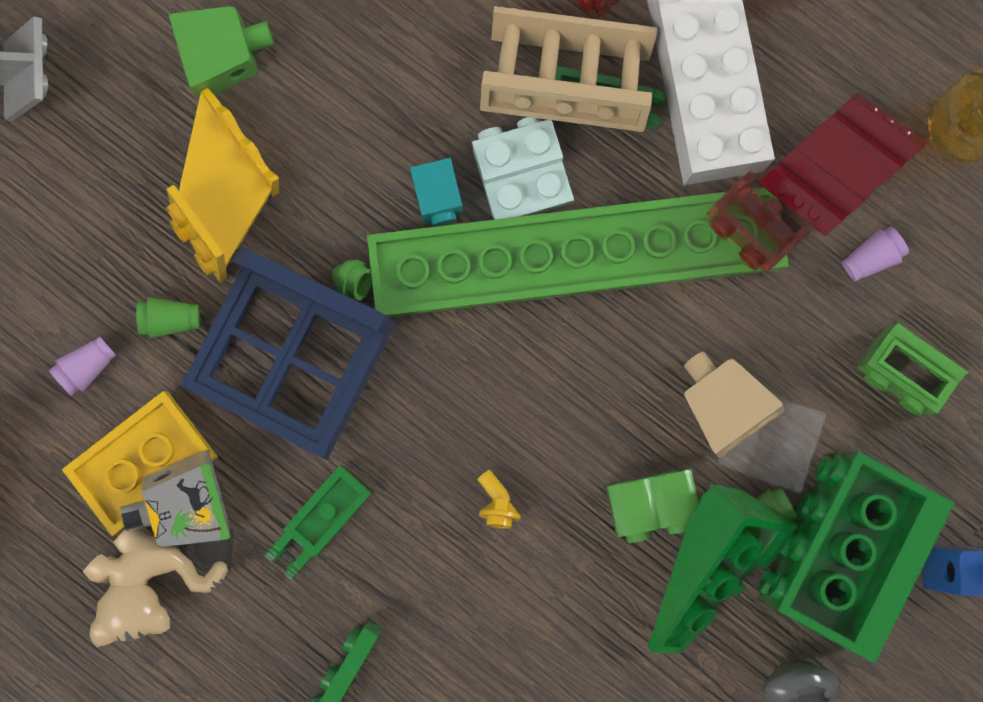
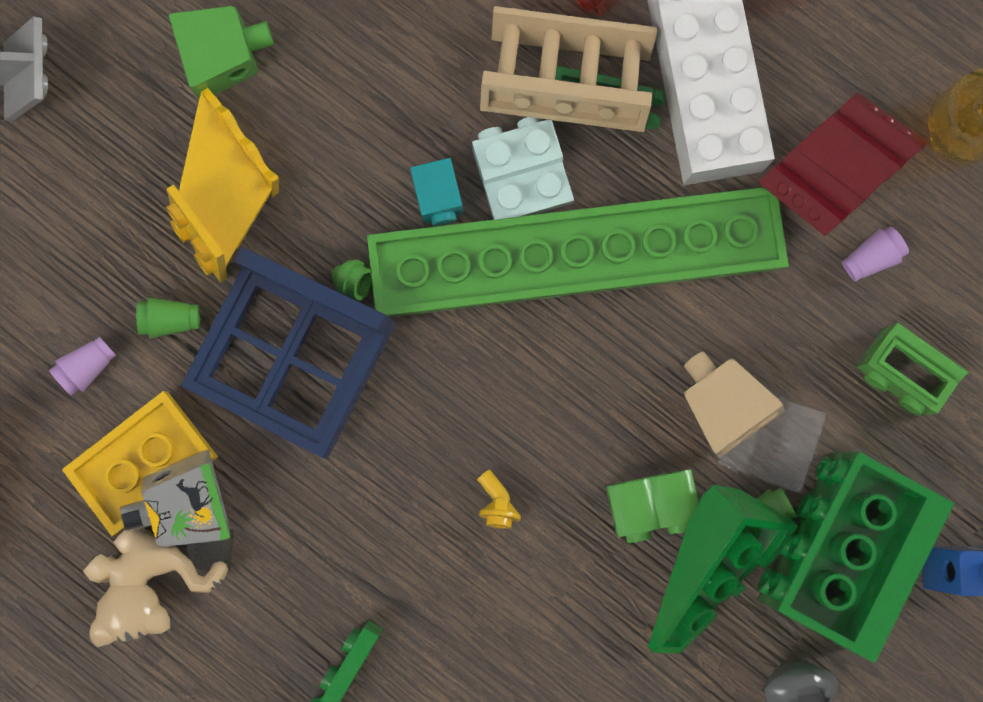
green hinge [264,465,372,580] -> none
clear red window [707,171,810,273] -> none

